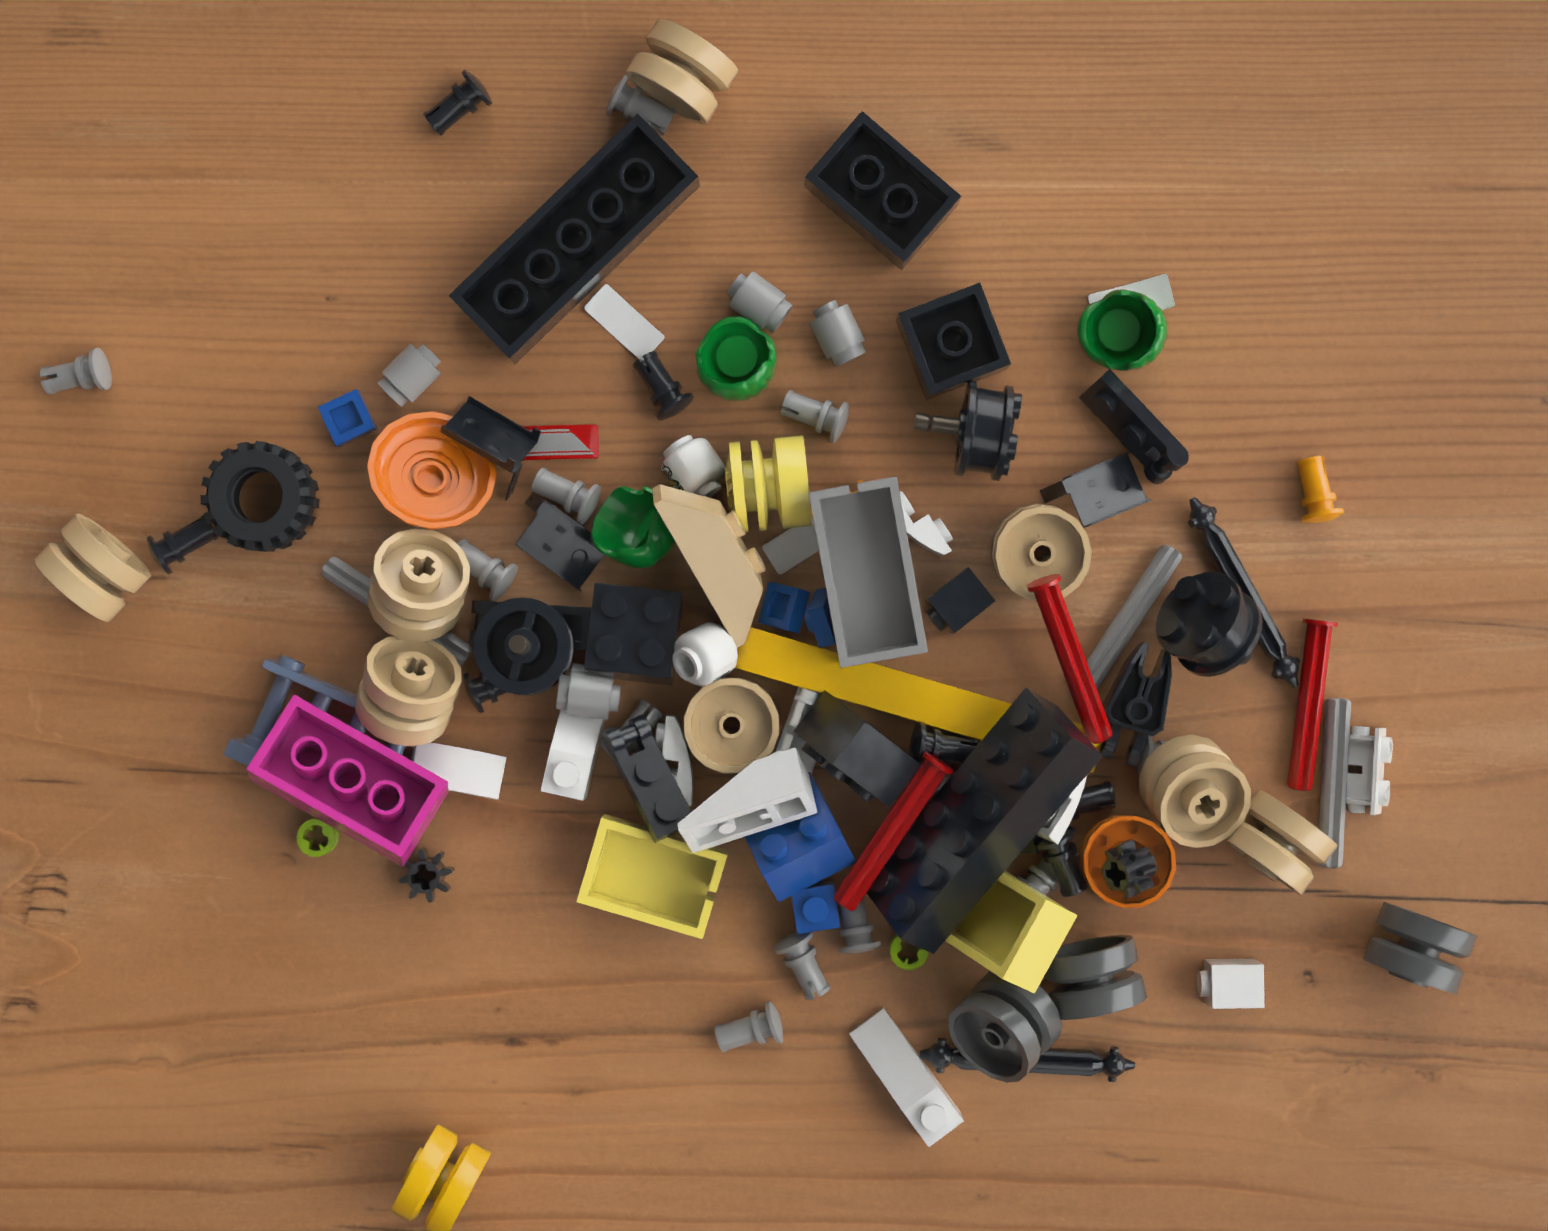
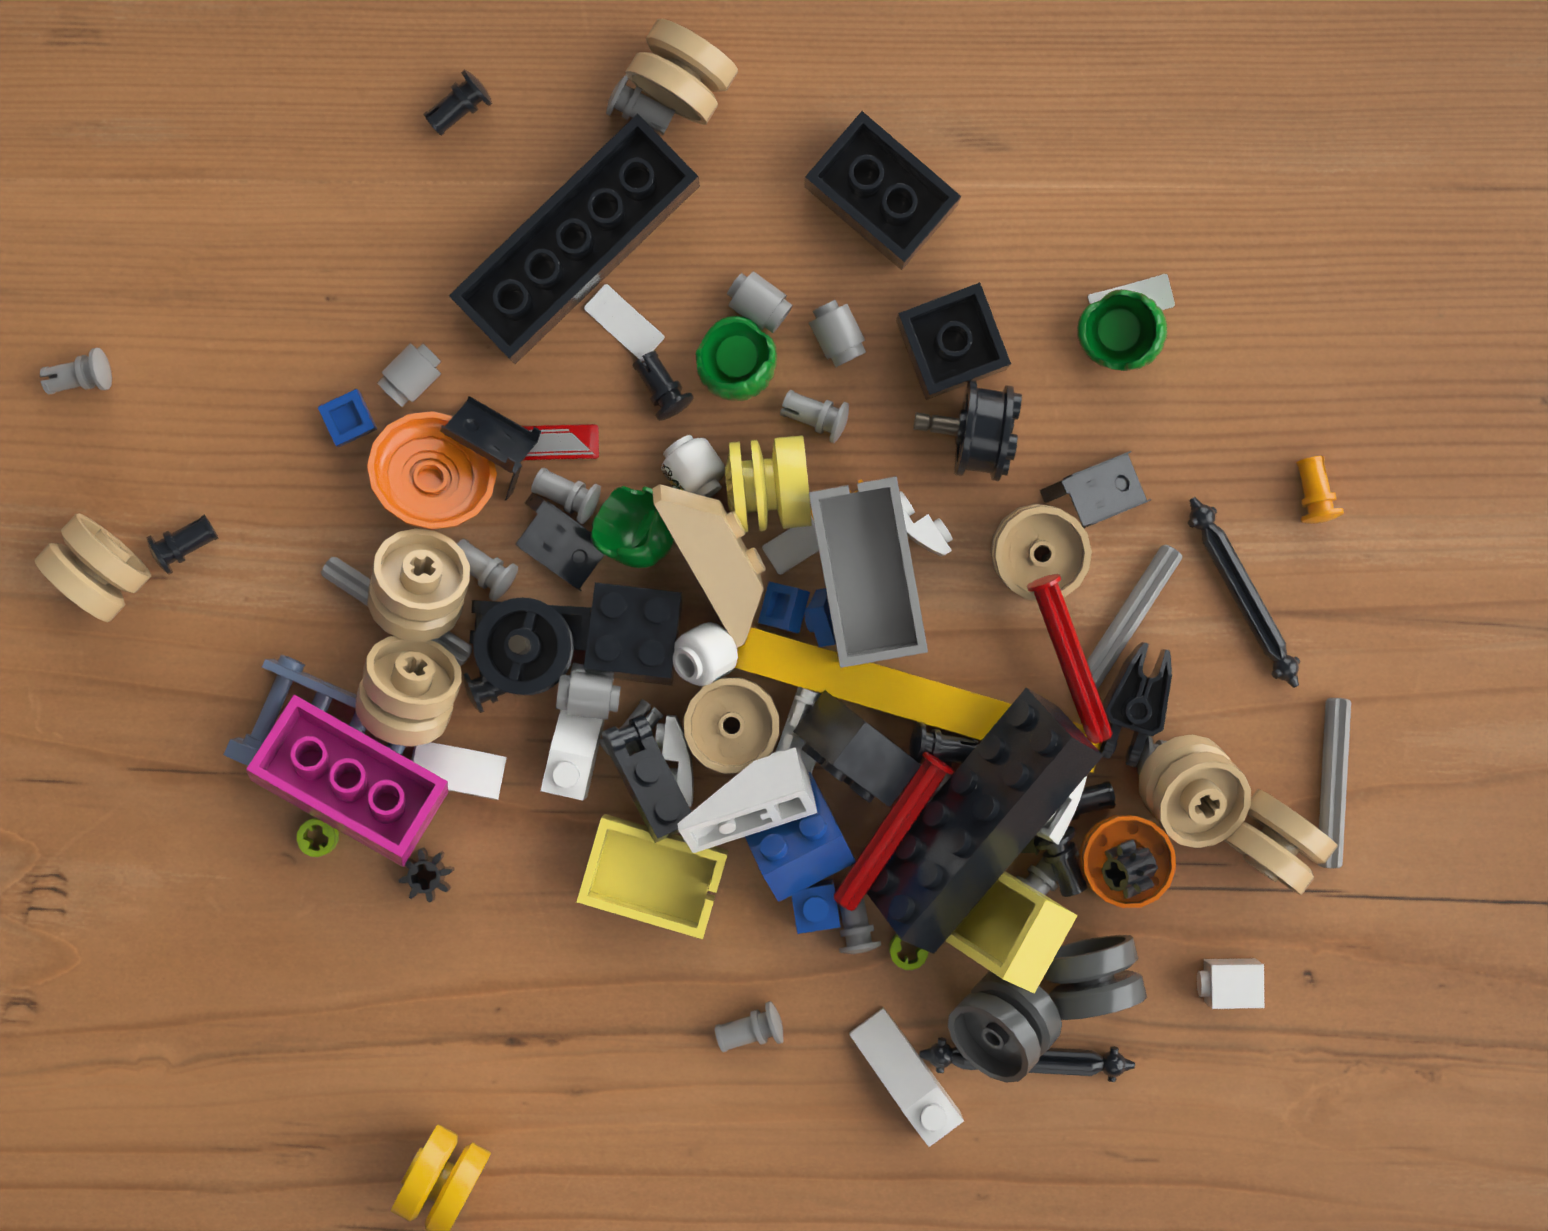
black tyre [200,441,320,552] -> none
light grey pin [773,932,830,1000] -> none
black brick [925,567,995,633] -> none
black plate [1079,369,1189,484] -> none
black wheel [1156,572,1262,677] -> none
red axle [1287,618,1338,791] -> none
white hinge [1346,726,1393,815] -> none
dark grey wheel [1363,902,1477,994] -> none

